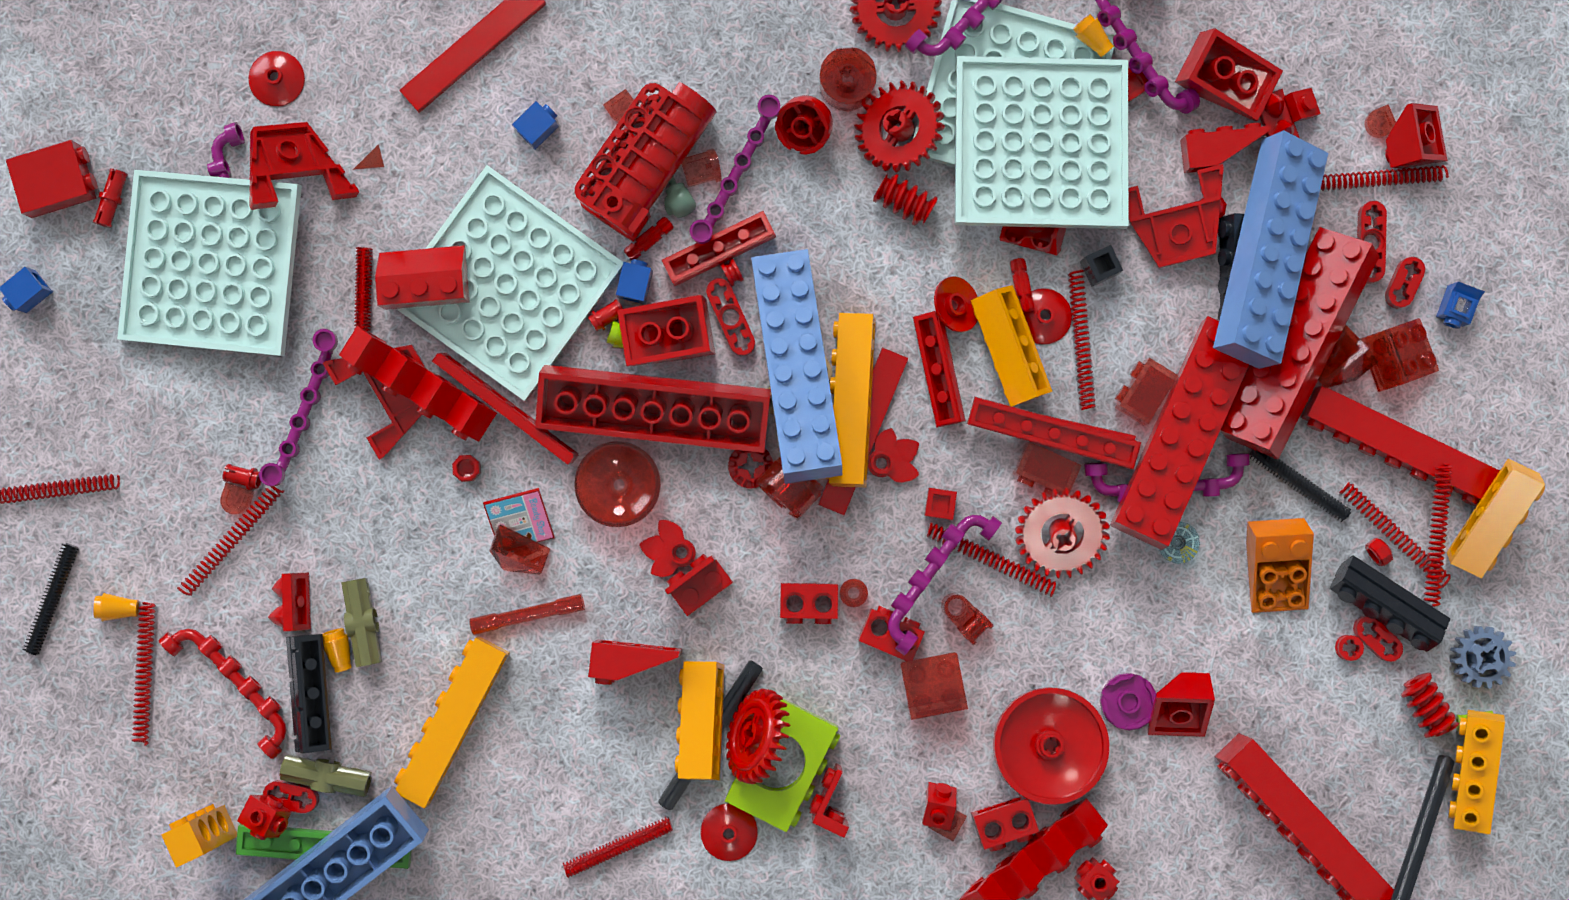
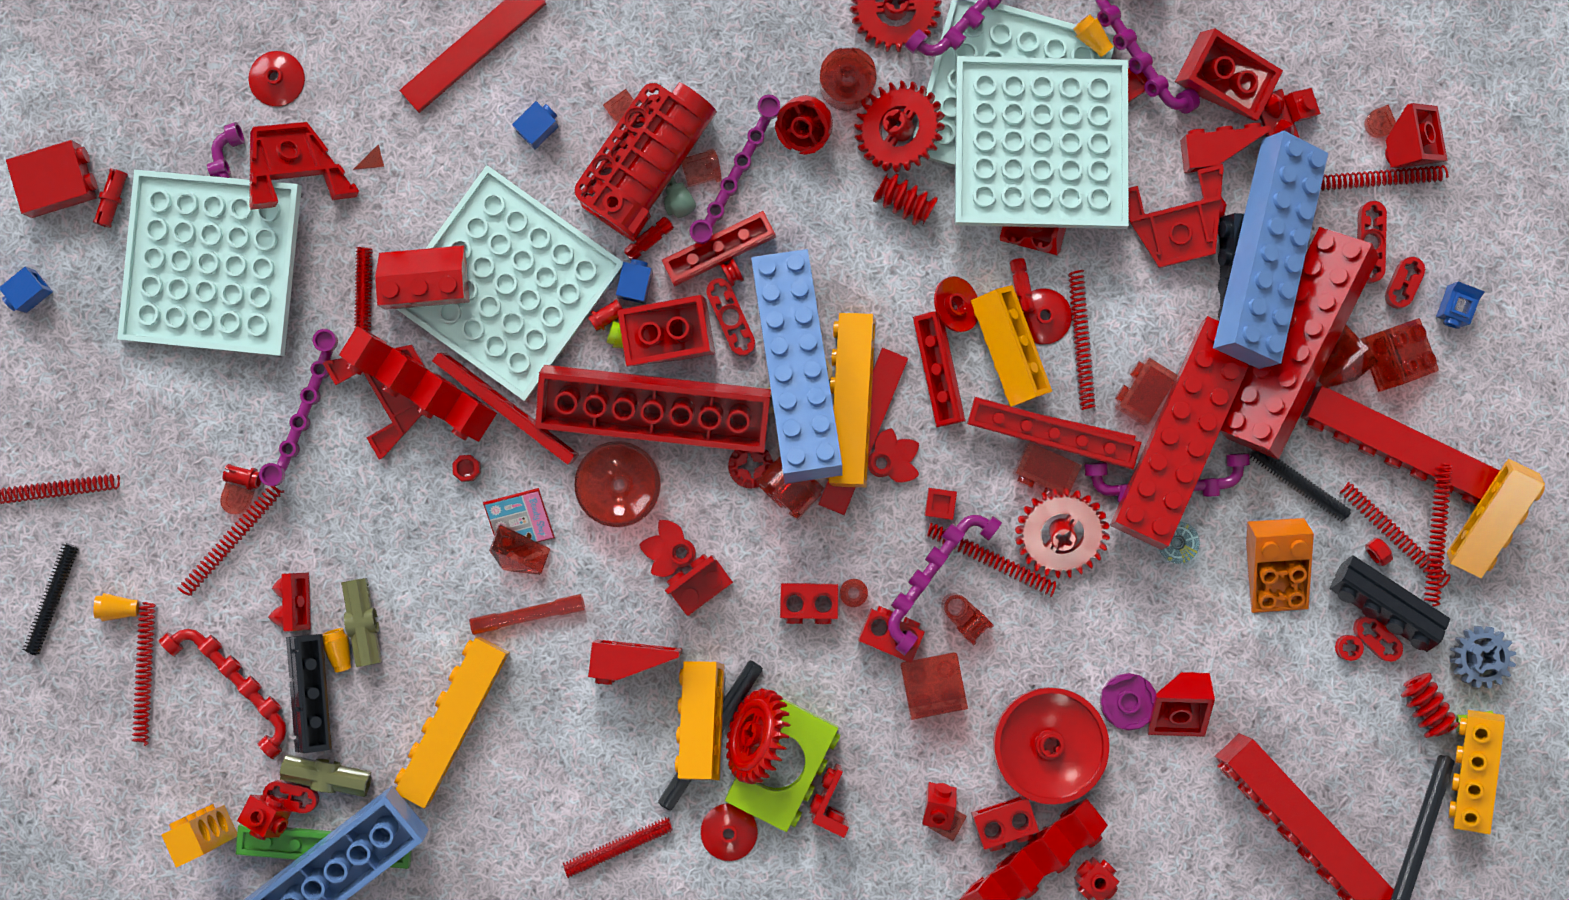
black brick [1080,245,1123,287] -> none

